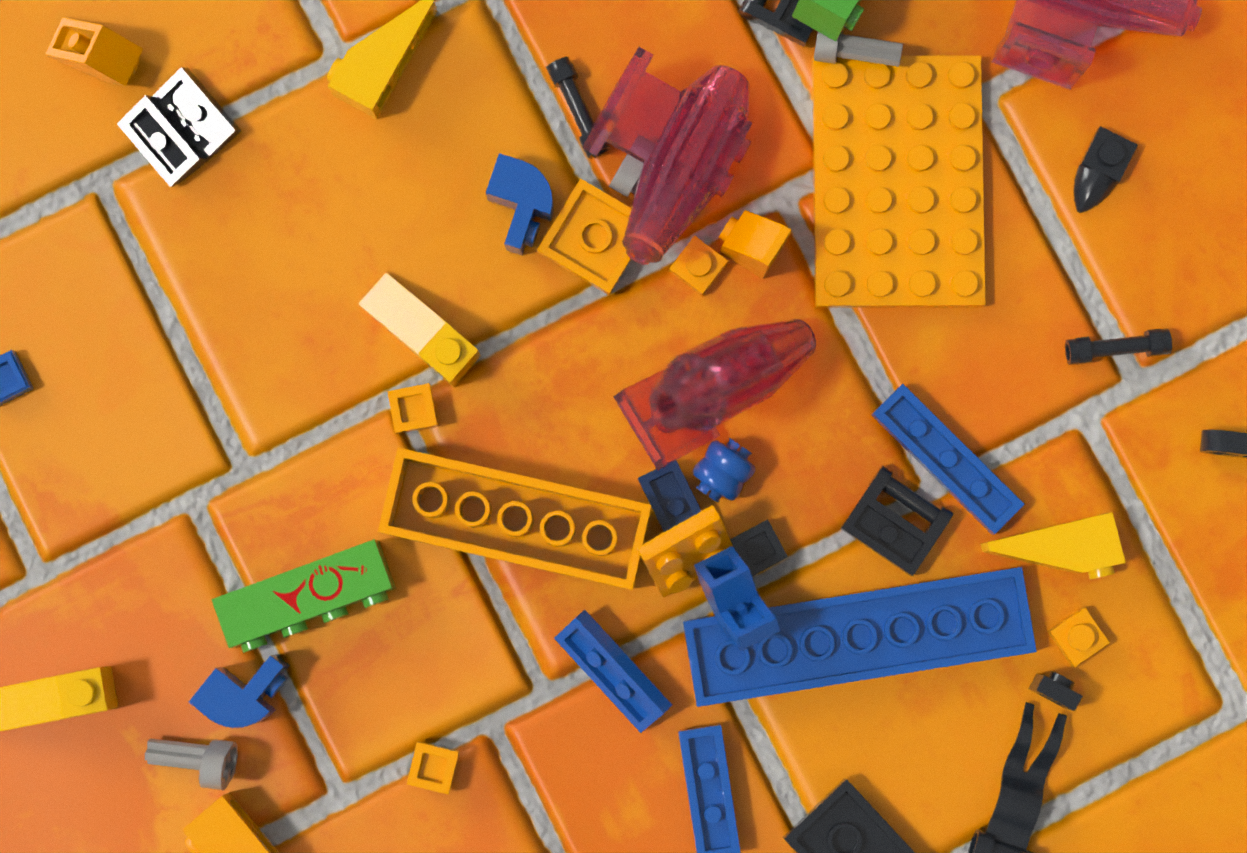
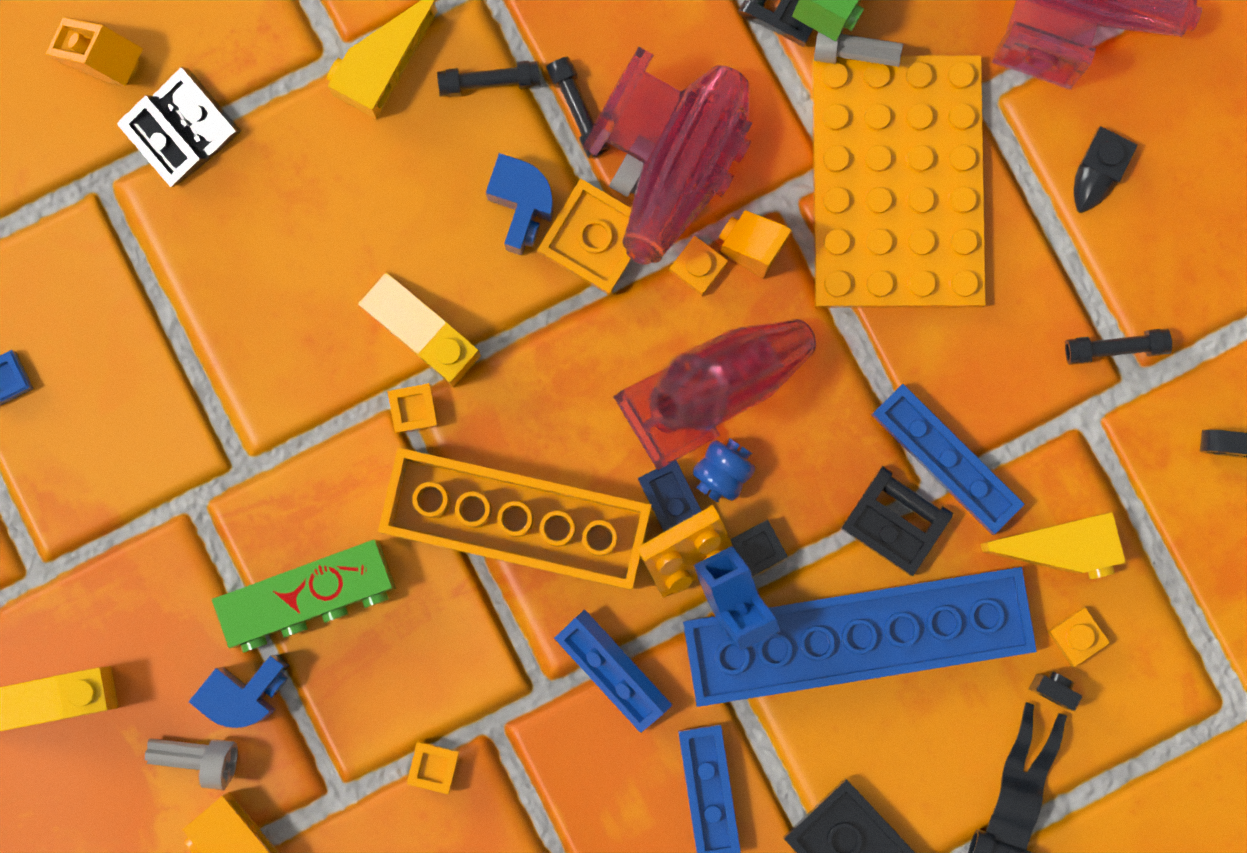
none -> black bar [437,60,540,97]

